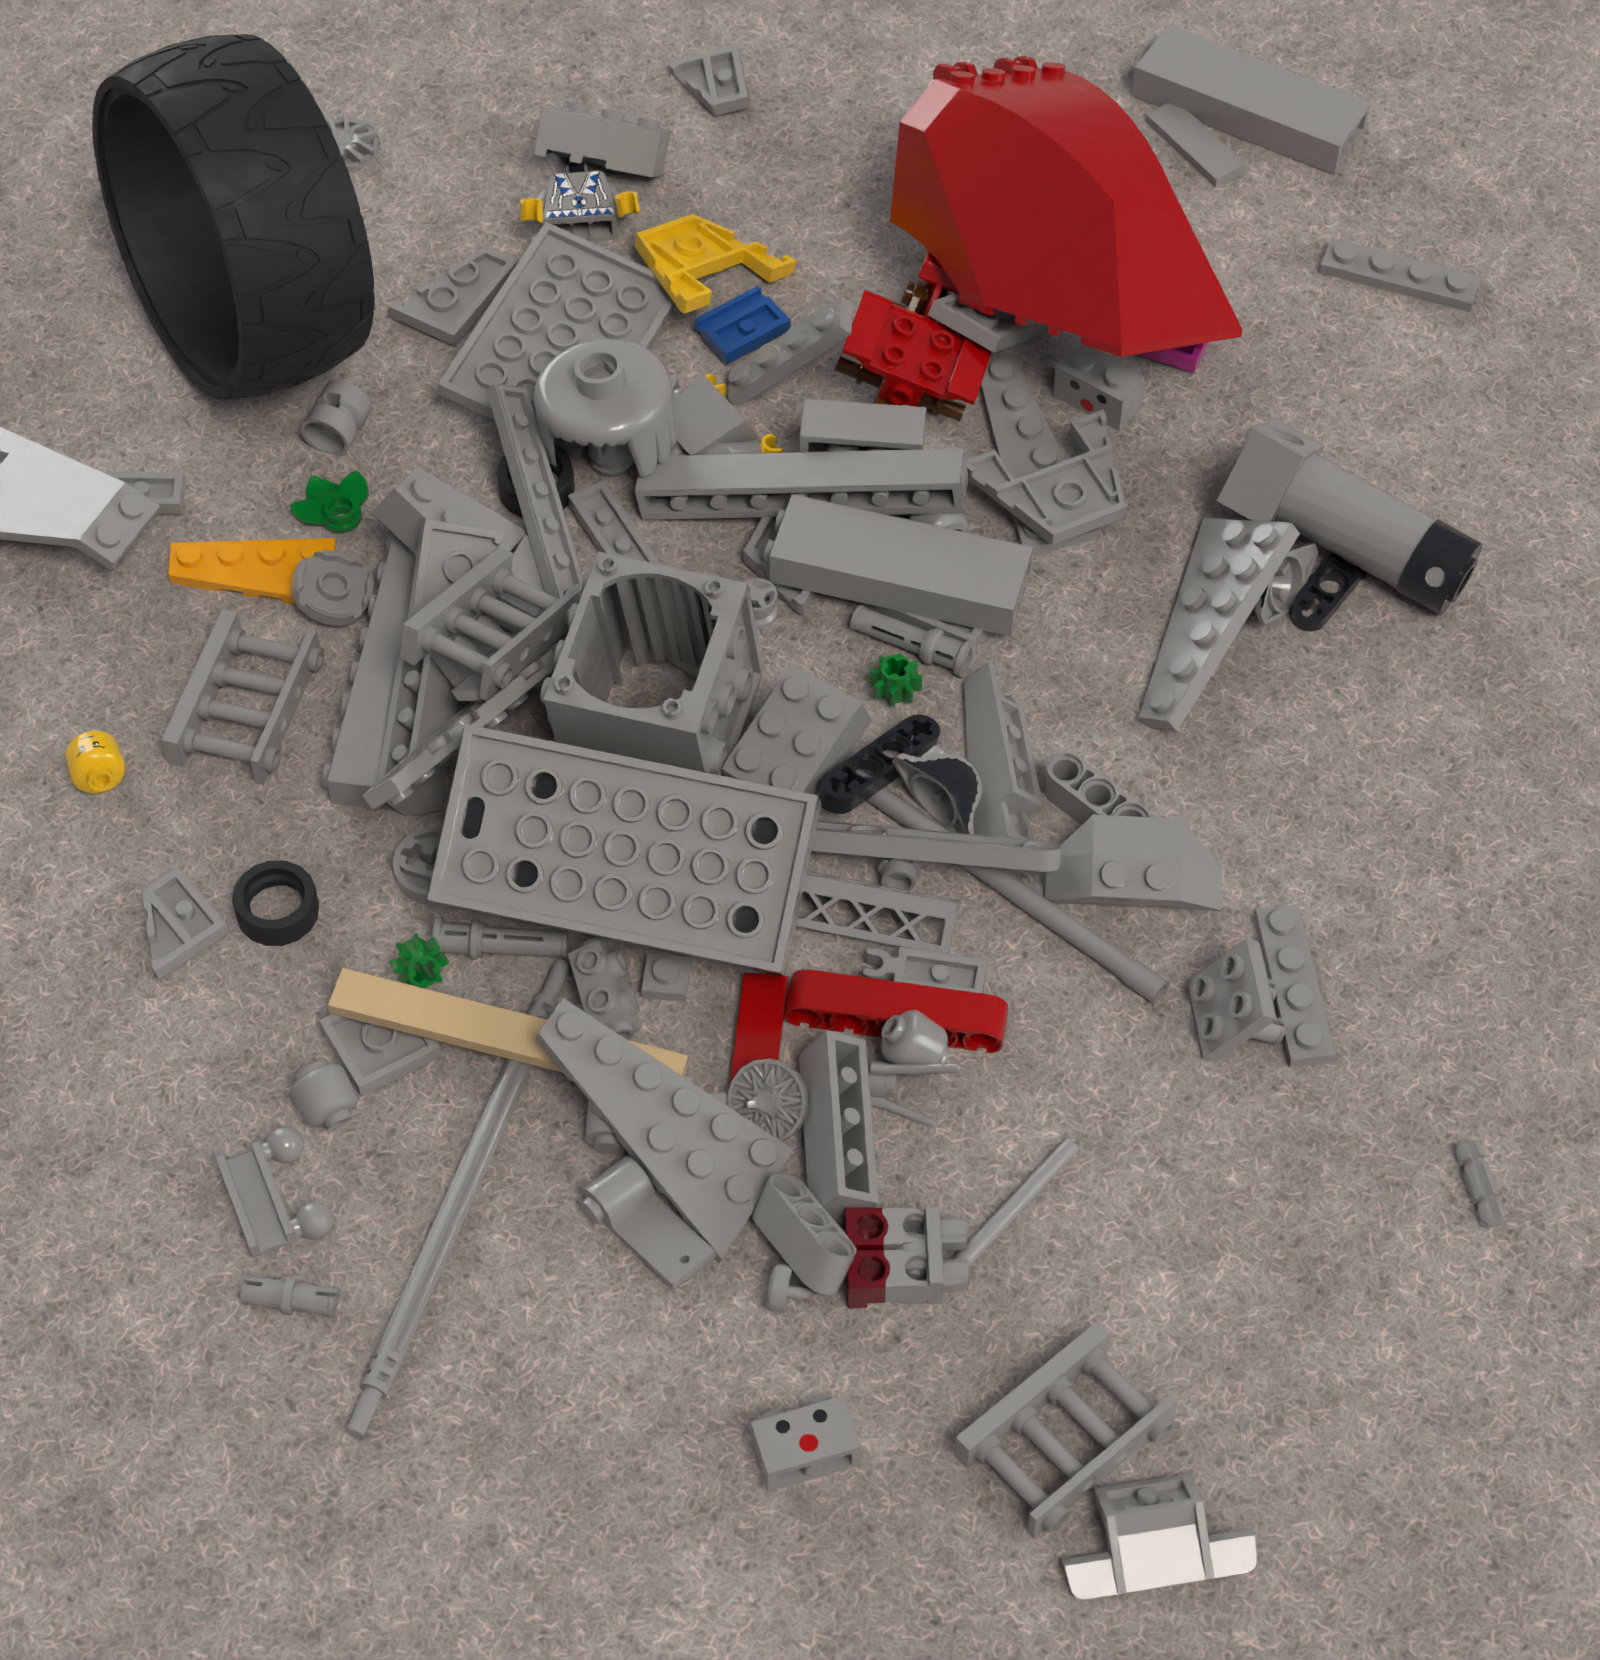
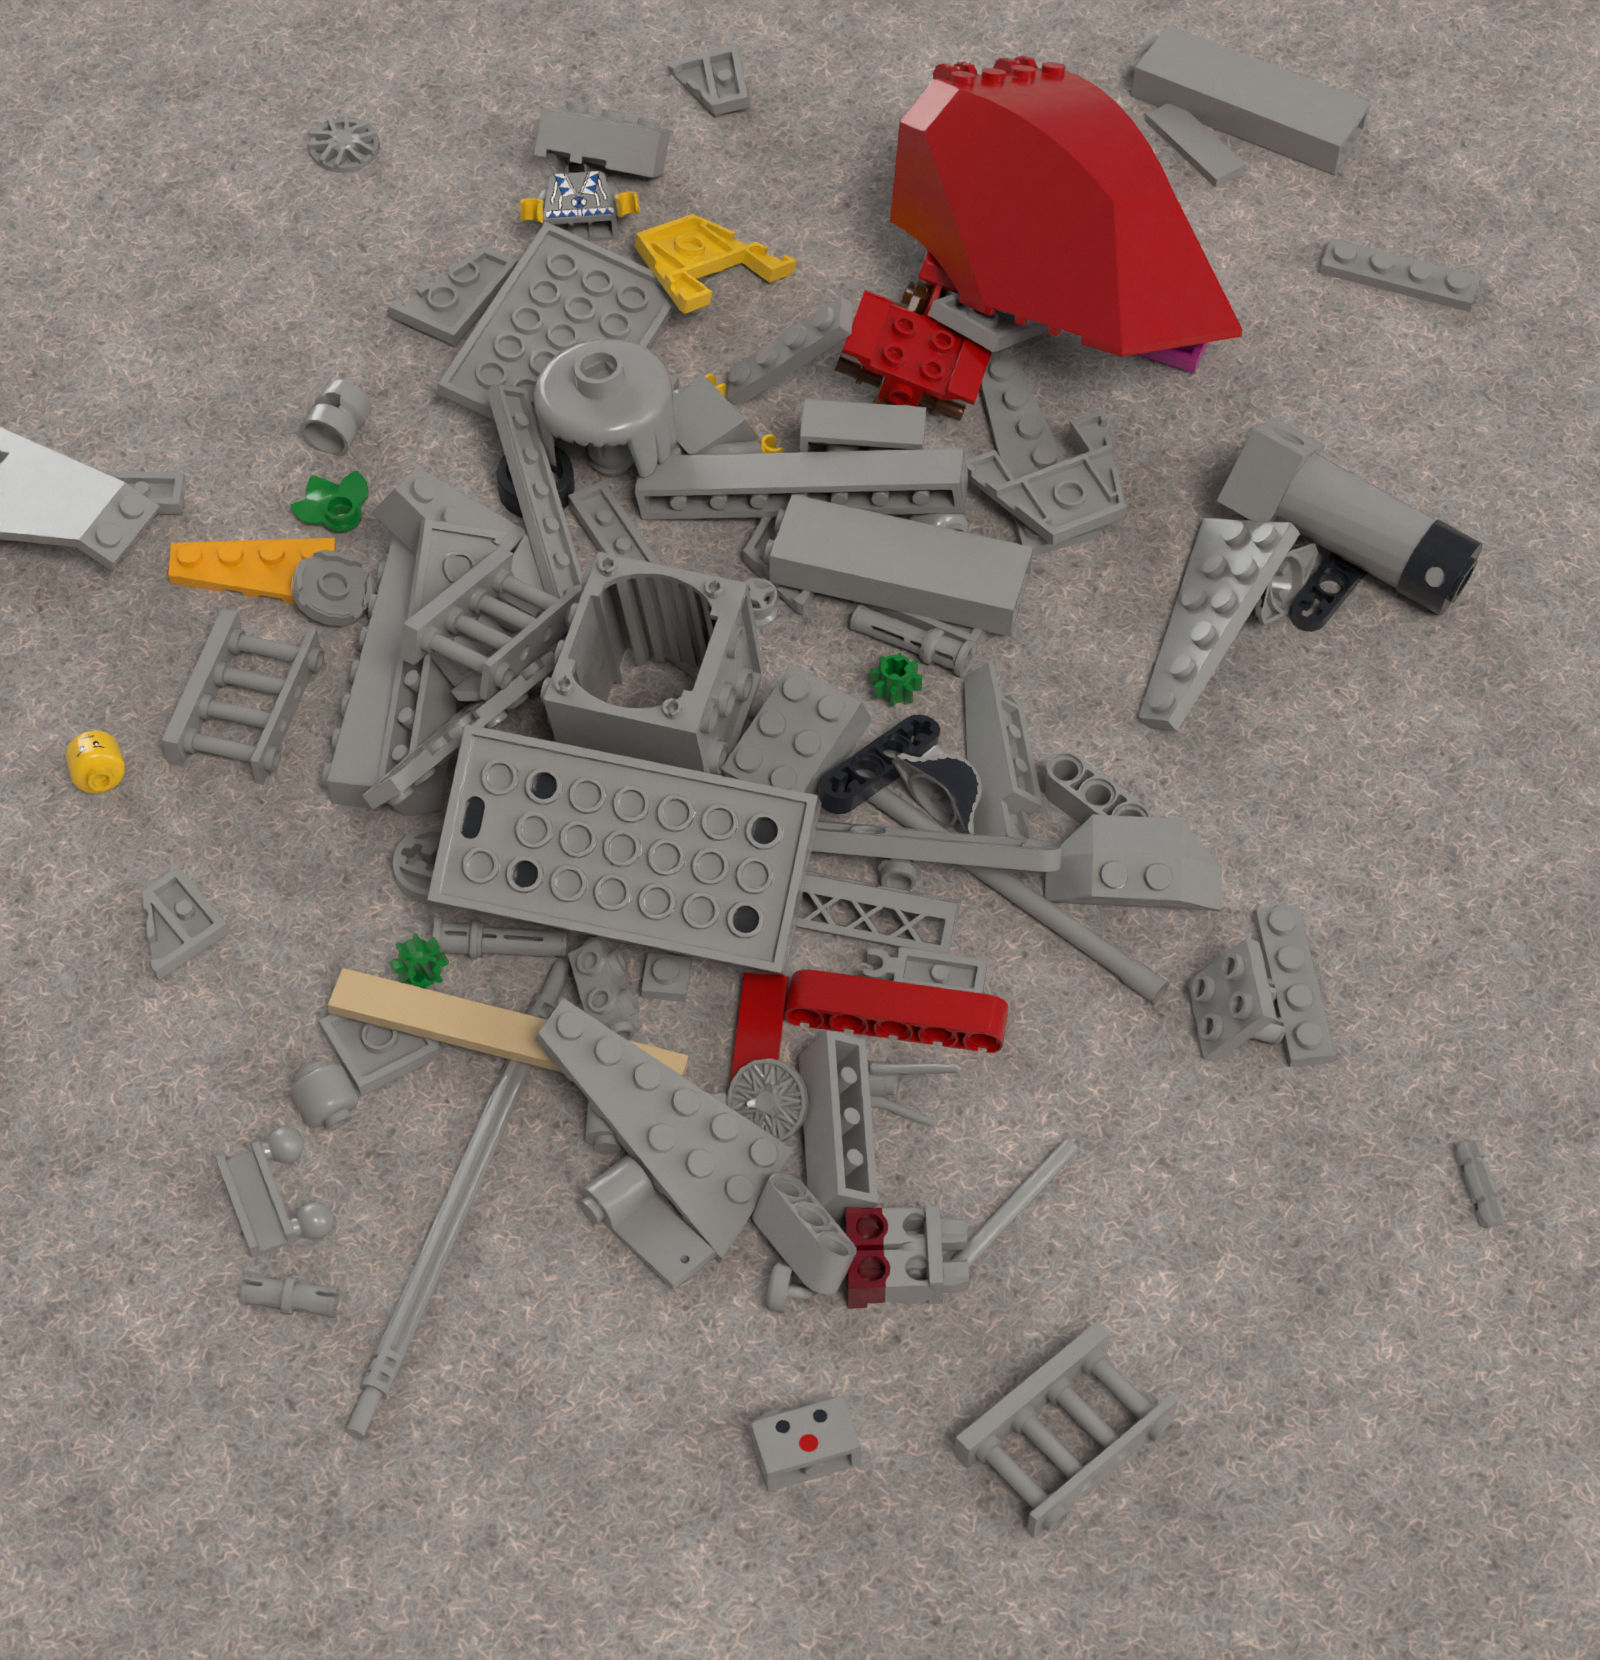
black tyre [92,34,375,399] -> none
black tyre [232,860,319,946] -> none
blue plate [694,286,791,365] -> none
light grey head [881,1010,949,1078] -> none
light grey brick [1053,342,1144,432] -> none
plate [1062,1473,1257,1600] -> none

